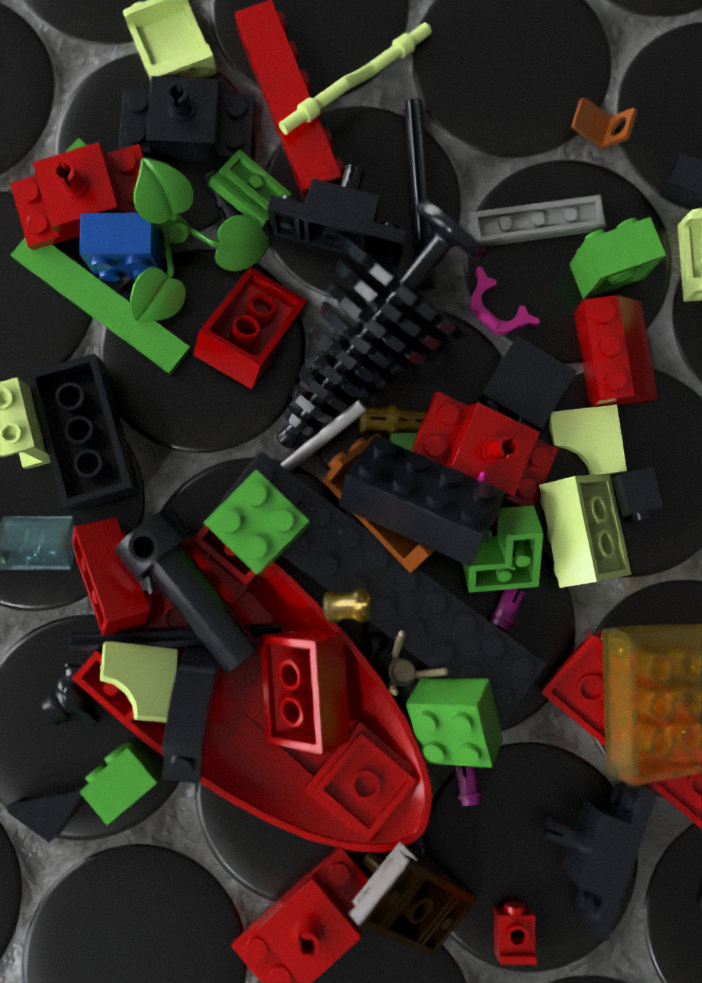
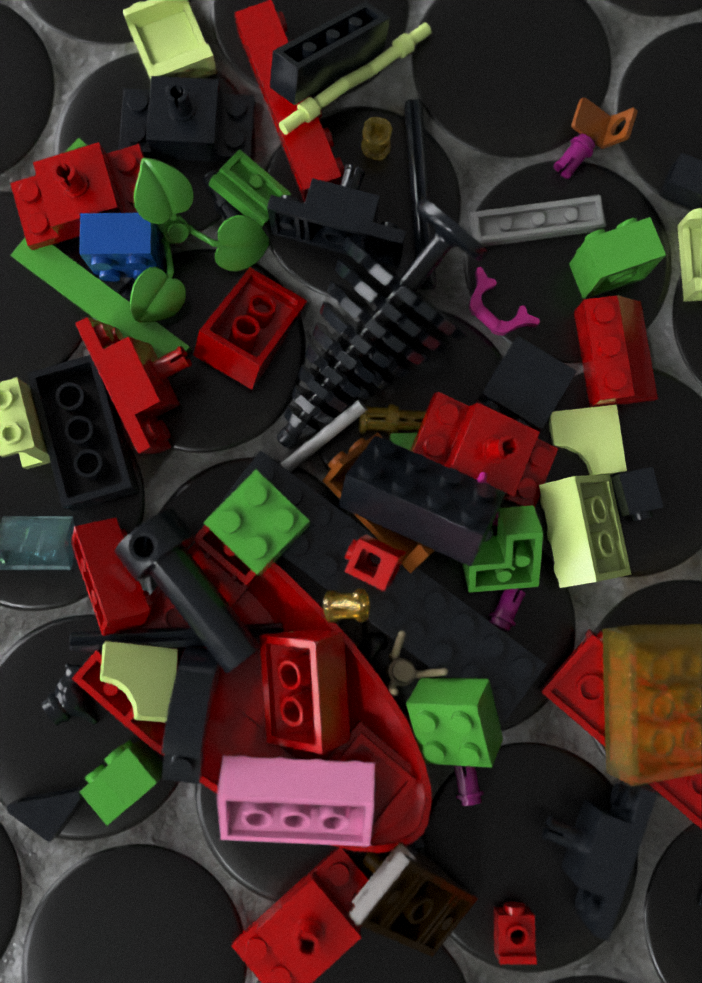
none -> red brick [75,317,192,454]
none -> bright pink slope [217,756,374,847]
none -> black brick [270,1,390,105]
none -> red brick [345,534,407,591]
none -> clear yellow bush [362,117,392,160]
none -> magenta pin [554,134,595,179]

